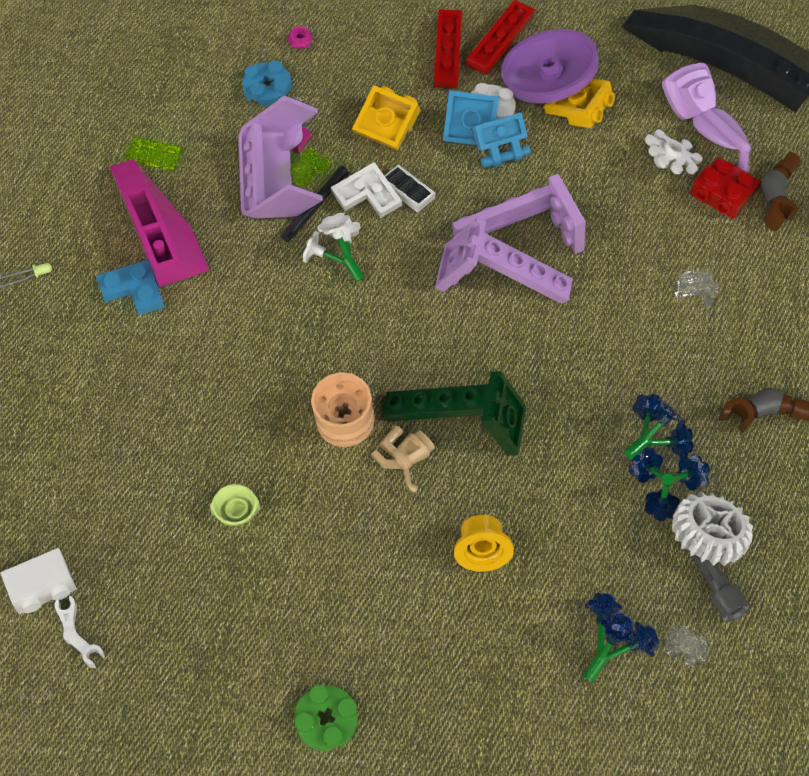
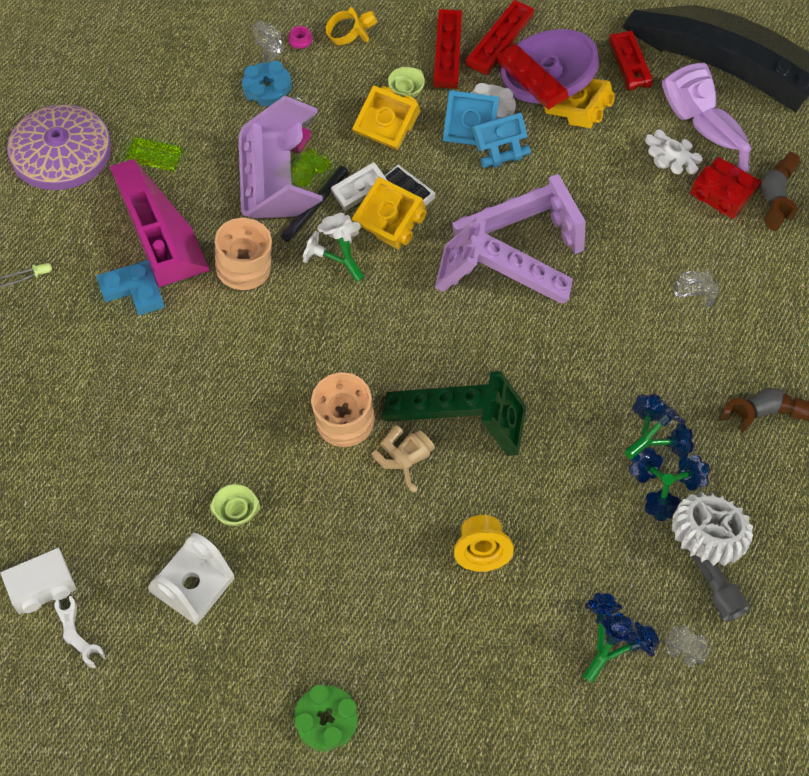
none -> medium lavender dish [7,104,111,190]
none -> white hose [148,533,235,625]
none -> light nougat wheel [214,218,272,290]
none -> clear bracket [253,19,283,63]
none -> yellow piece [326,7,377,45]
none -> yellow plate [351,177,427,250]
none -> yellowish green hat [388,67,425,98]
none -> red plate [496,44,569,110]
none -> red plate [608,31,652,91]

